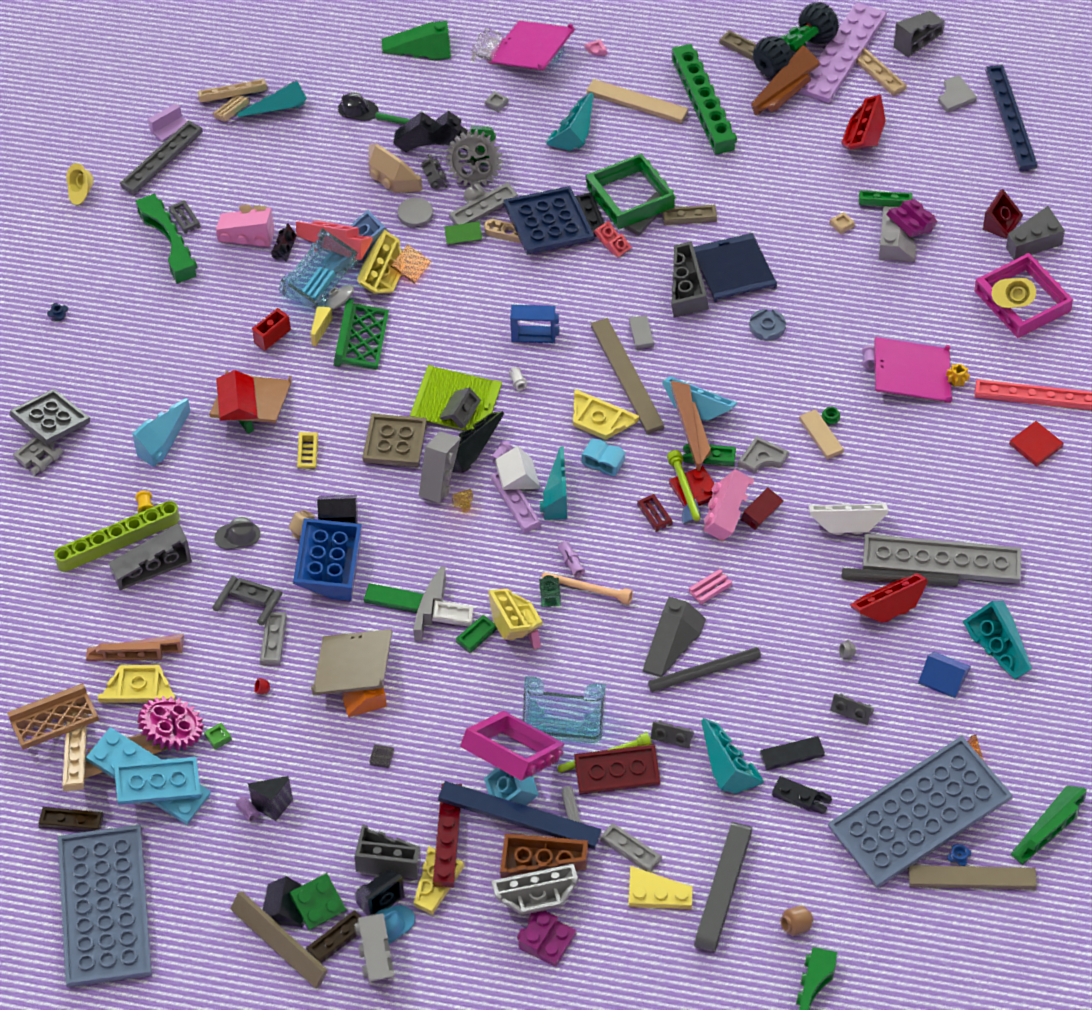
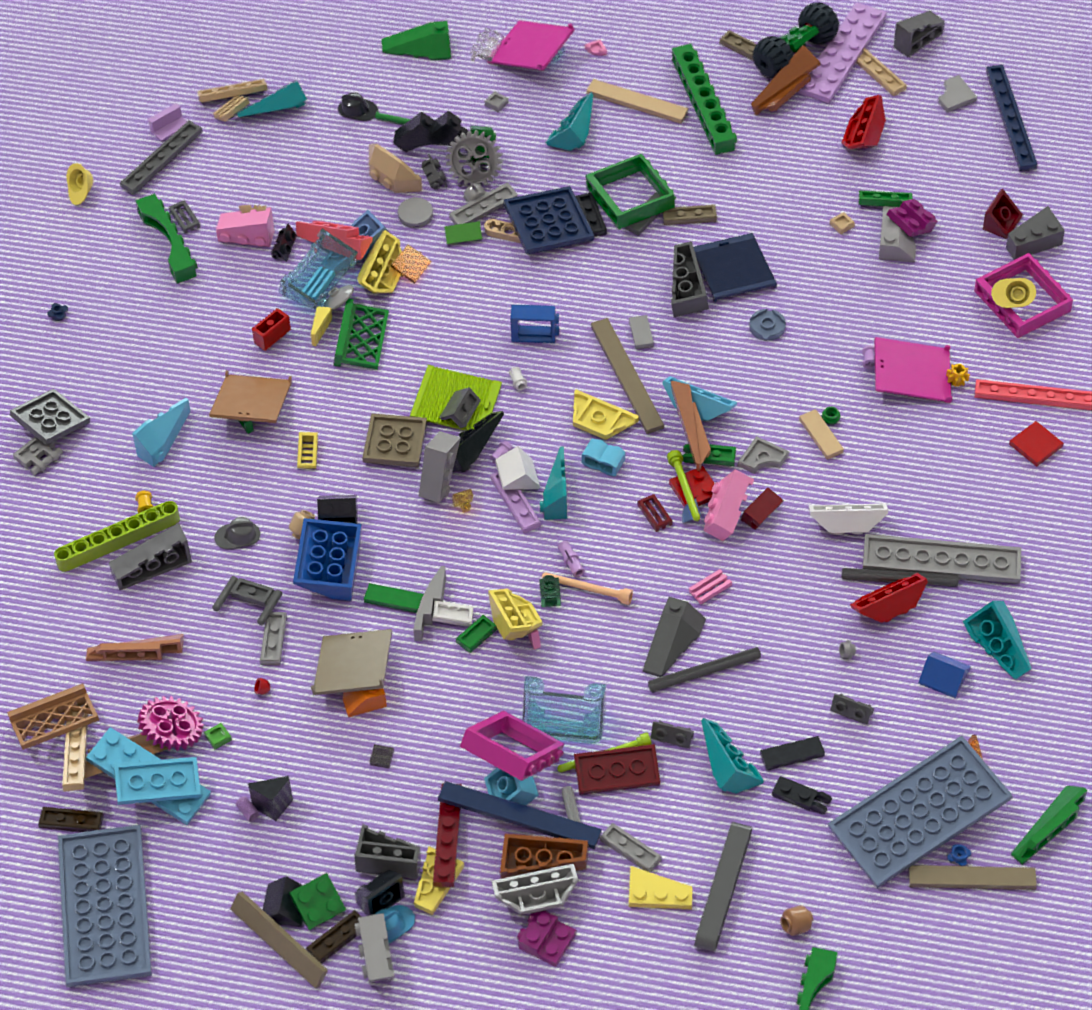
light yellow wing [98,665,176,703] -> none
red slope [216,370,258,421] -> none
coral slope [593,220,632,258] -> none

